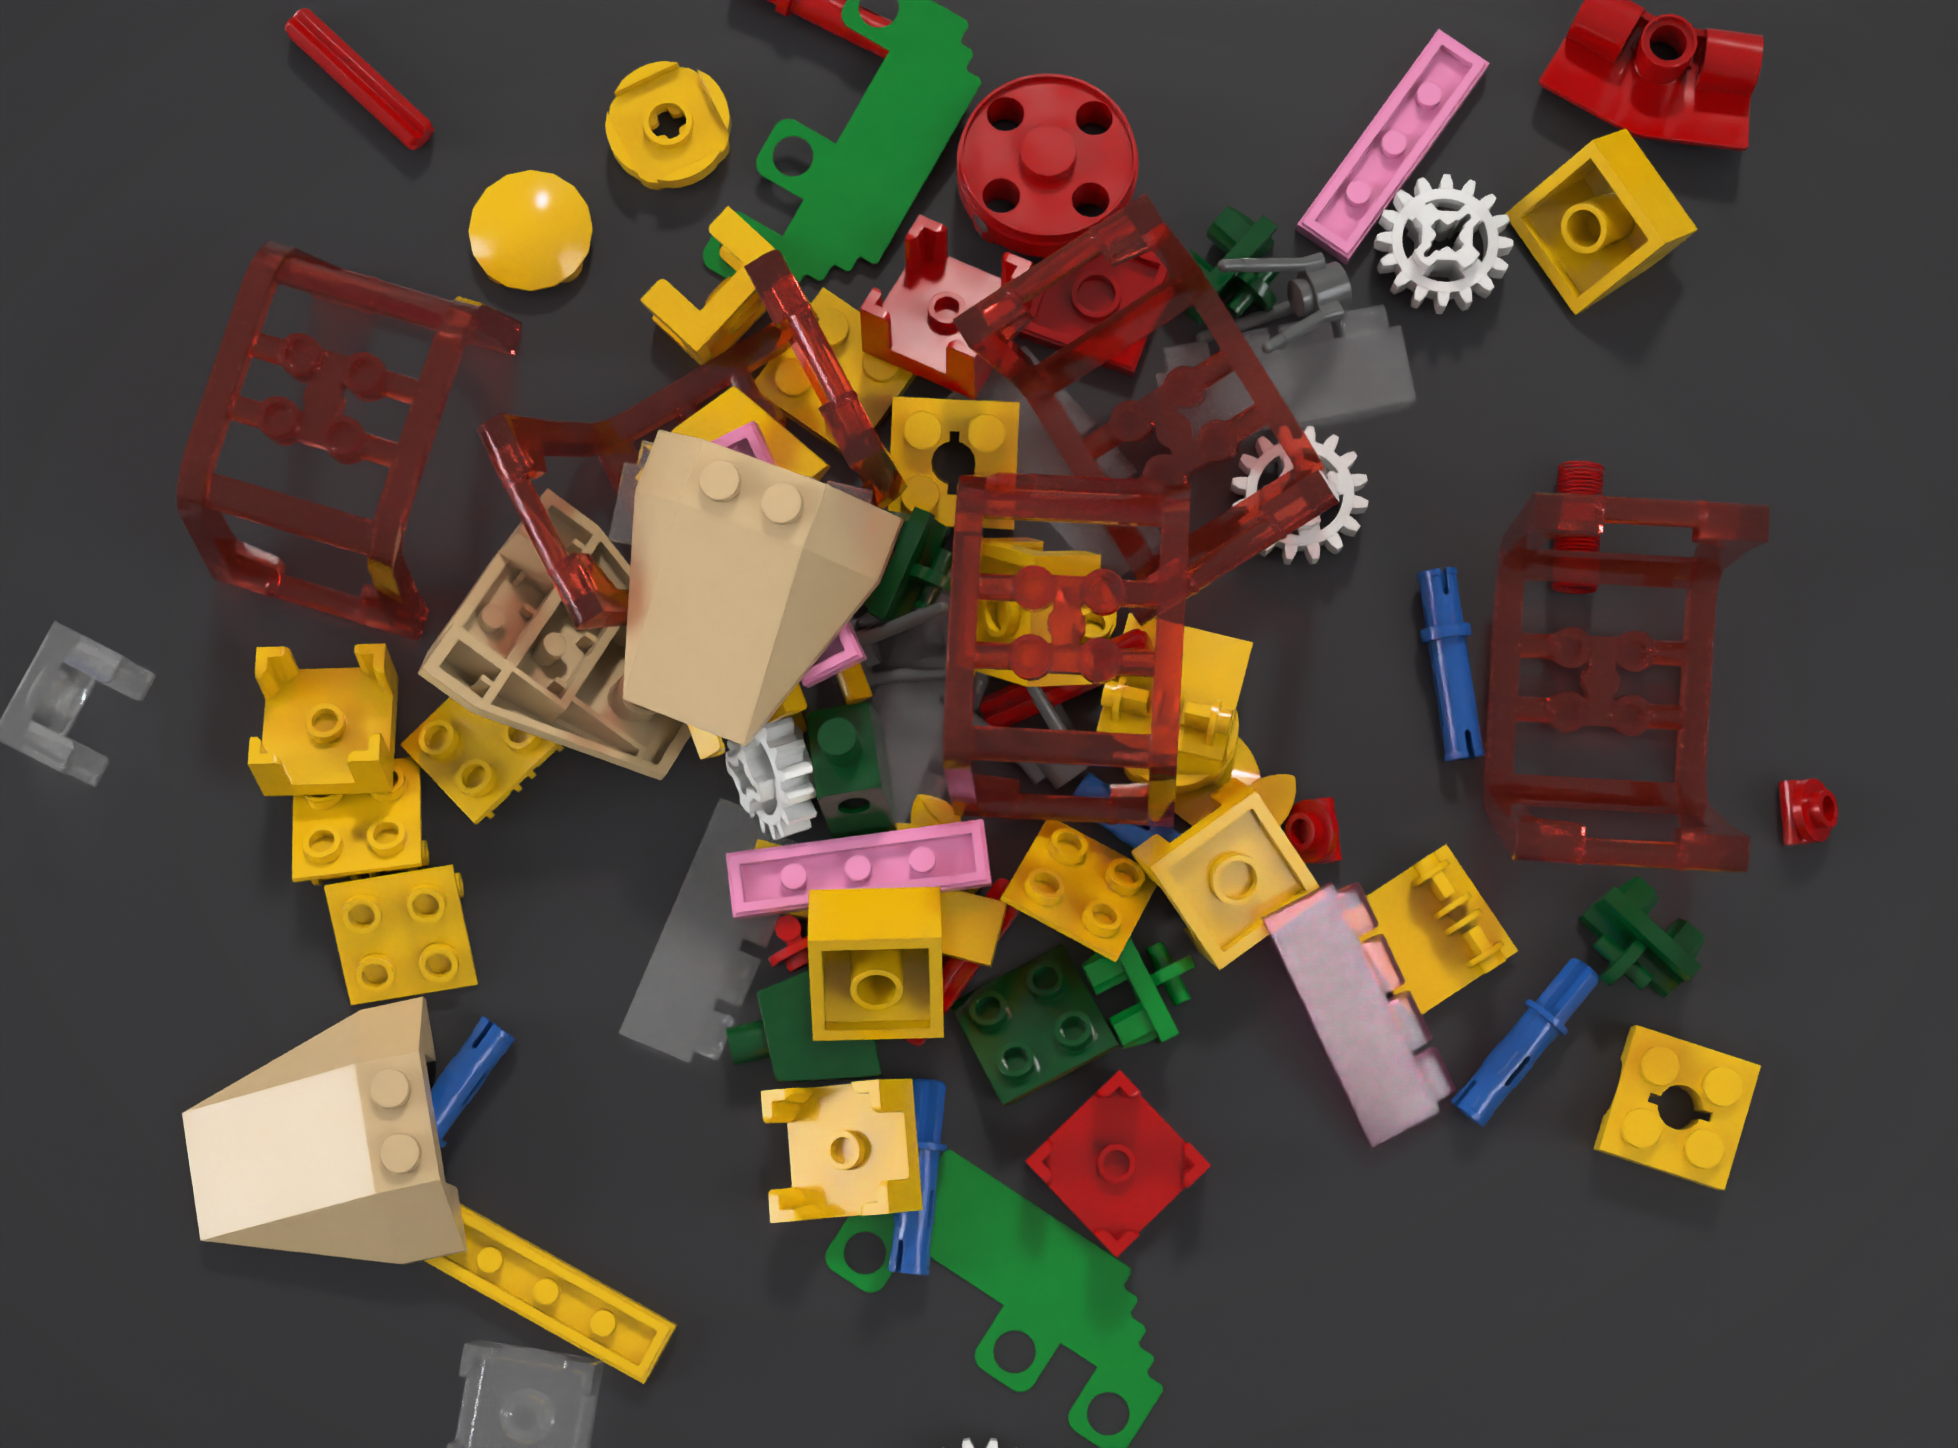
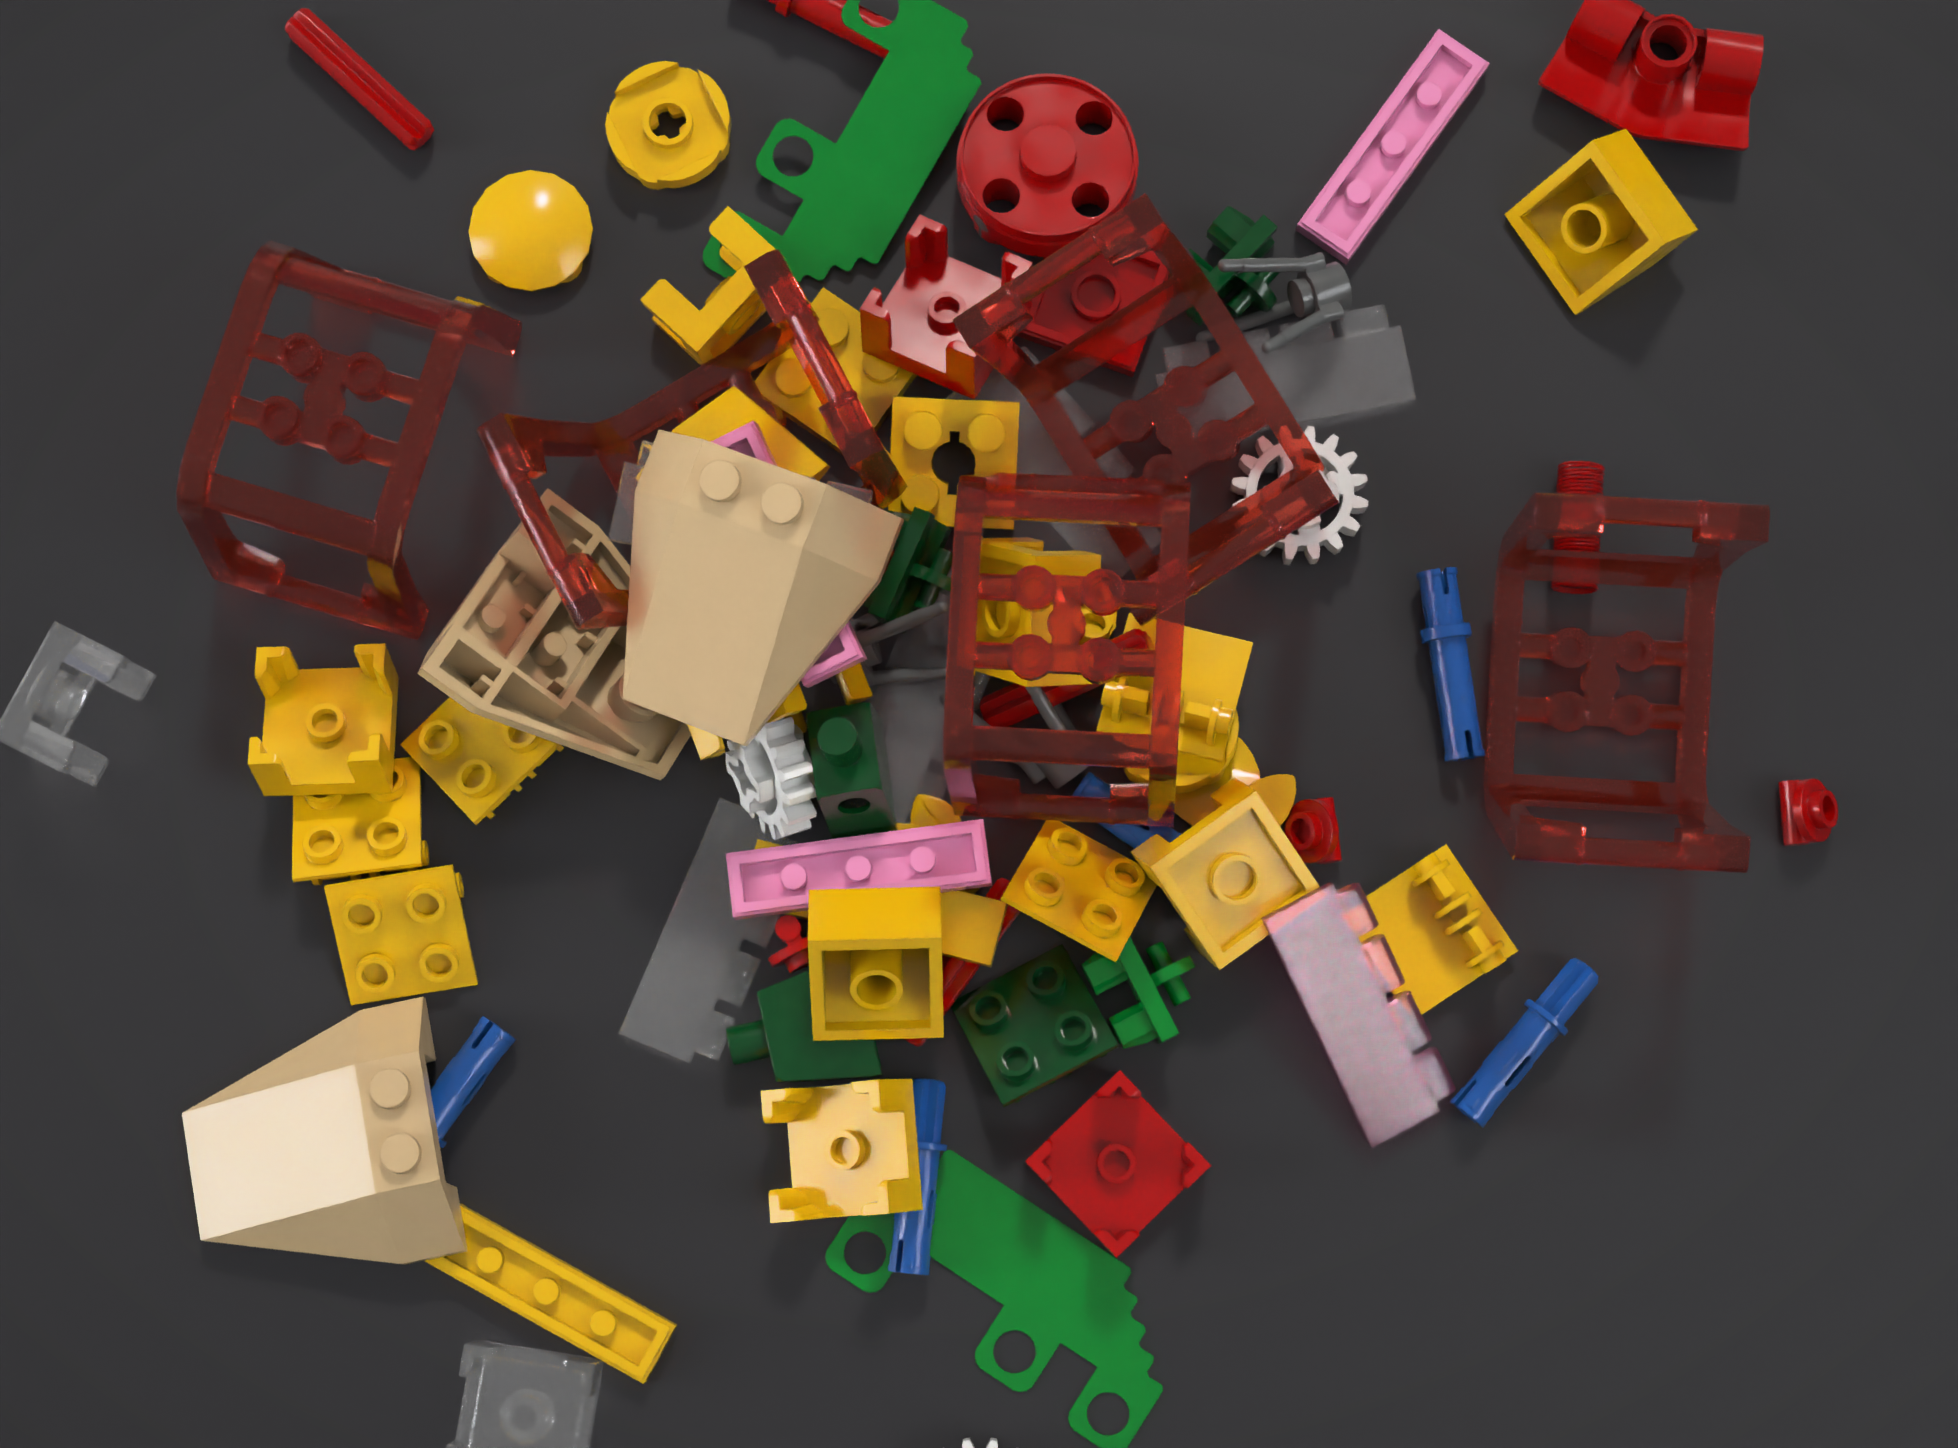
white gear [1374,174,1513,314] -> none
dark green hips [1578,876,1705,998] -> none
yellow brick [1593,1025,1761,1190] -> none

